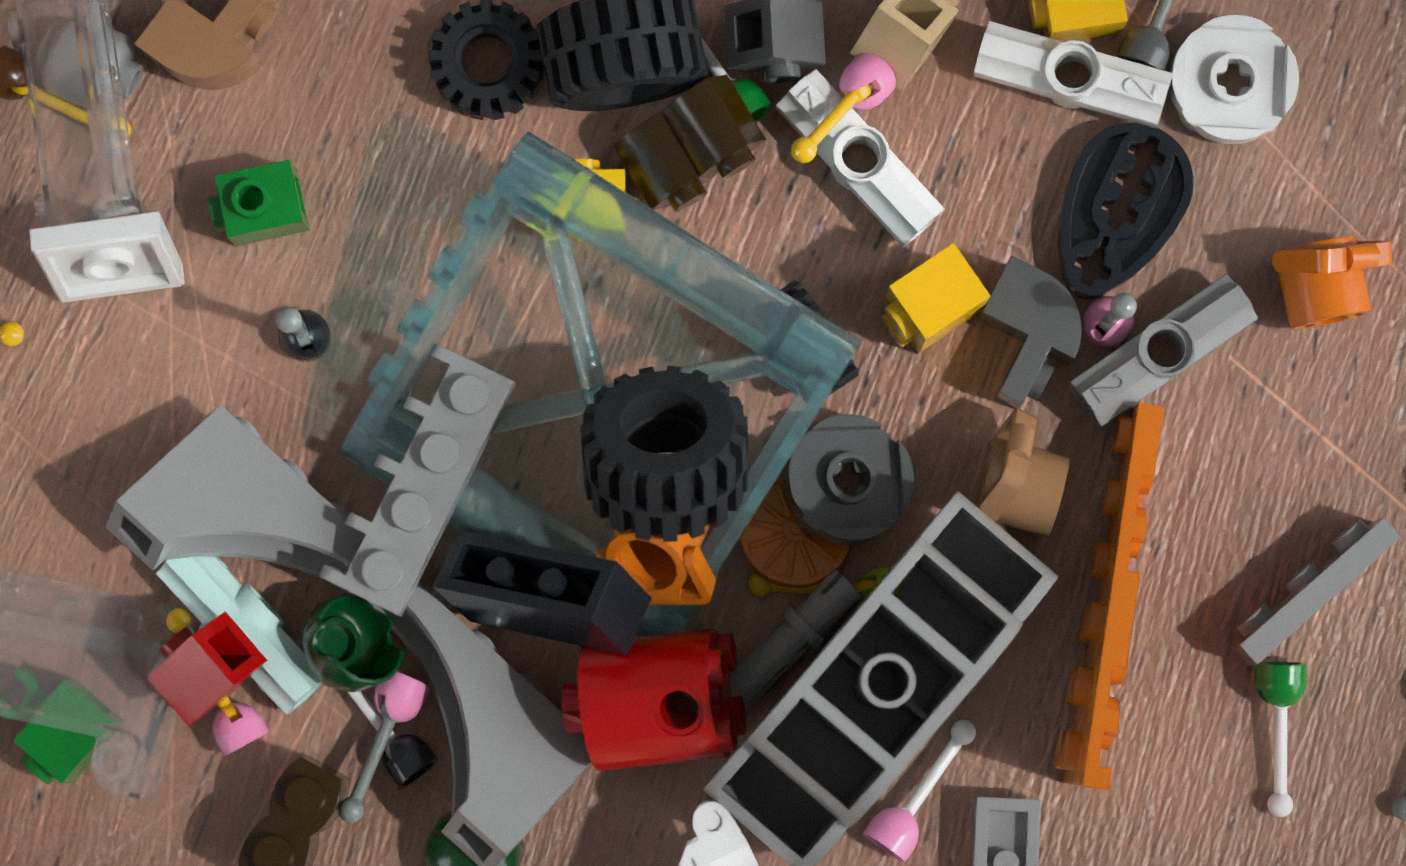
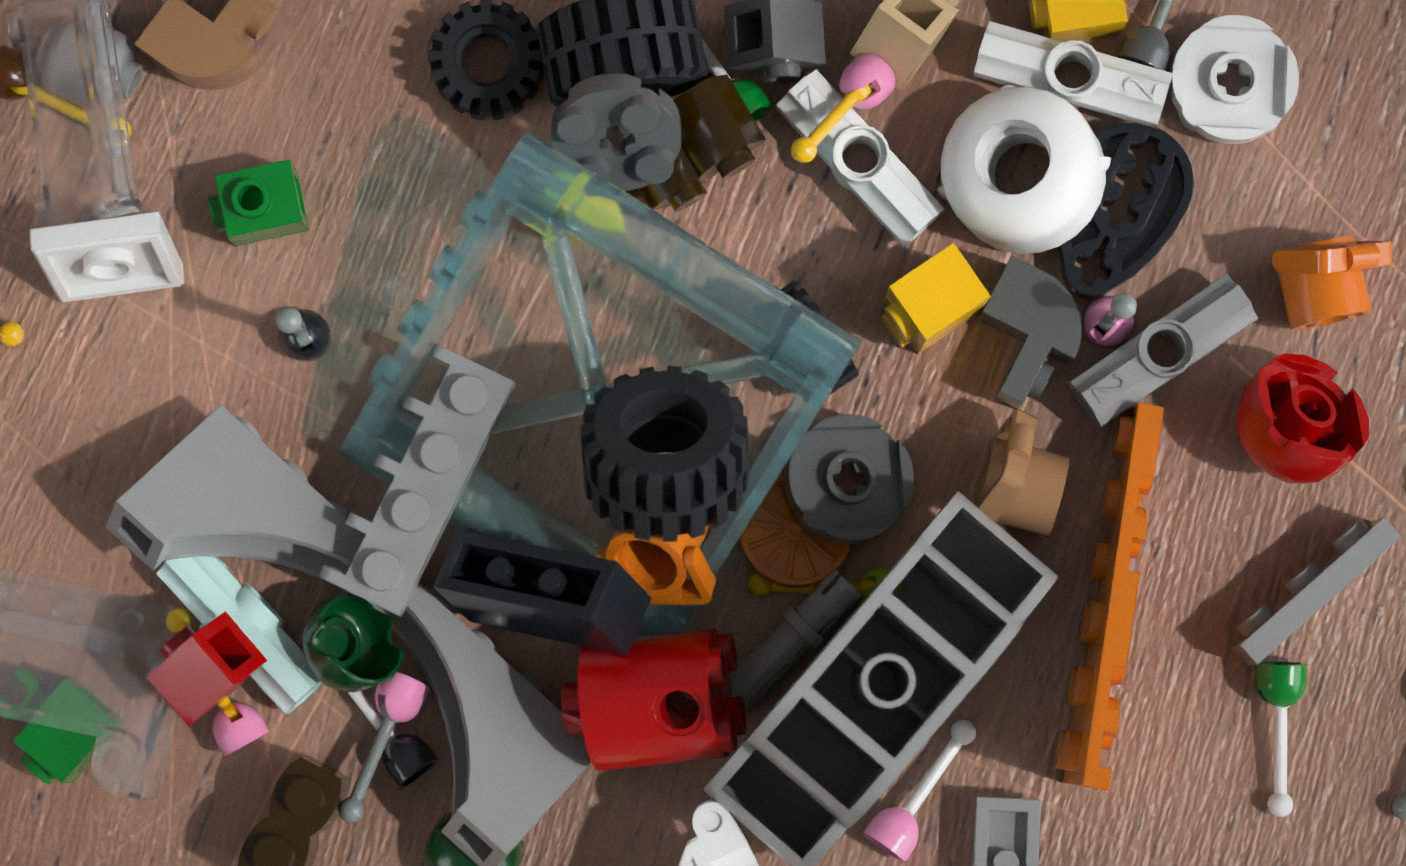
none -> dark grey plate [551,73,681,194]
none -> white piece [937,85,1111,254]
none -> red cylinder [1236,353,1369,484]

